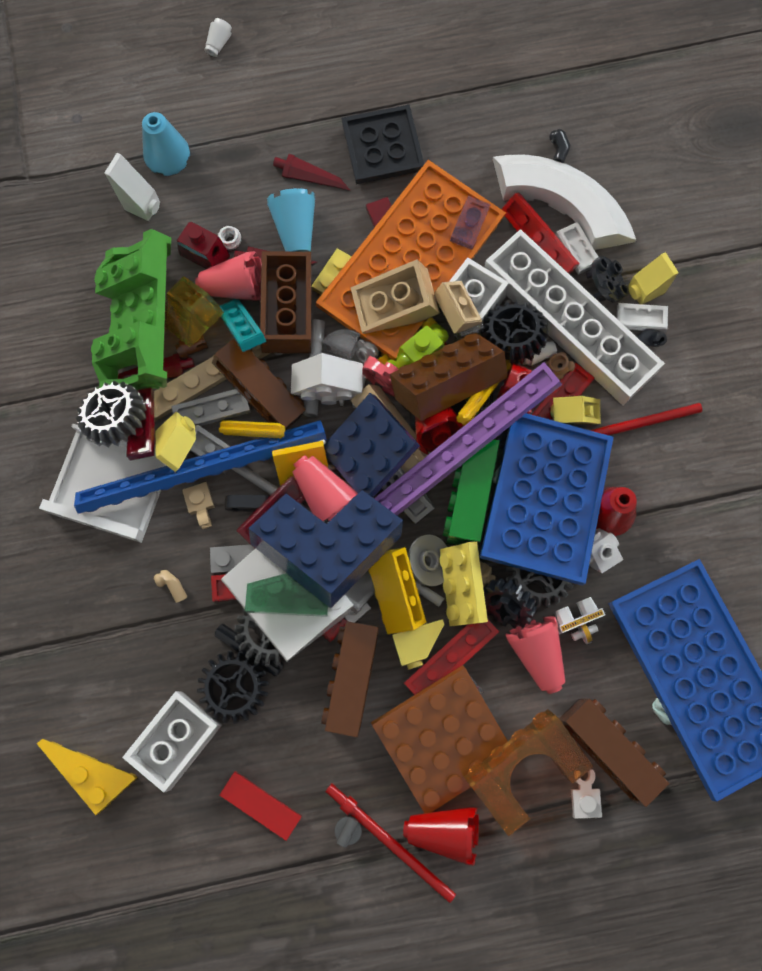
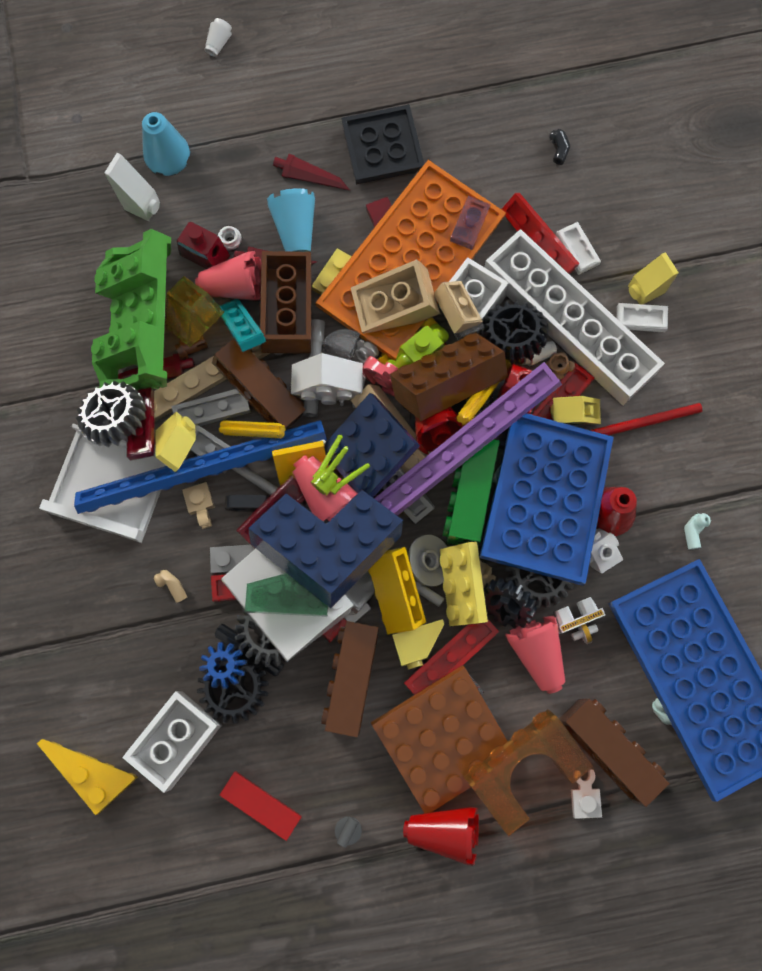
red bar [325,783,456,903] -> none
white brick [493,155,636,250] -> none
black plate [586,256,629,303] -> none
black arm [637,330,667,347] -> none
none -> blue gear [199,642,246,689]
none -> lime plant [311,435,370,496]
none -> light aqua arm [684,513,711,550]

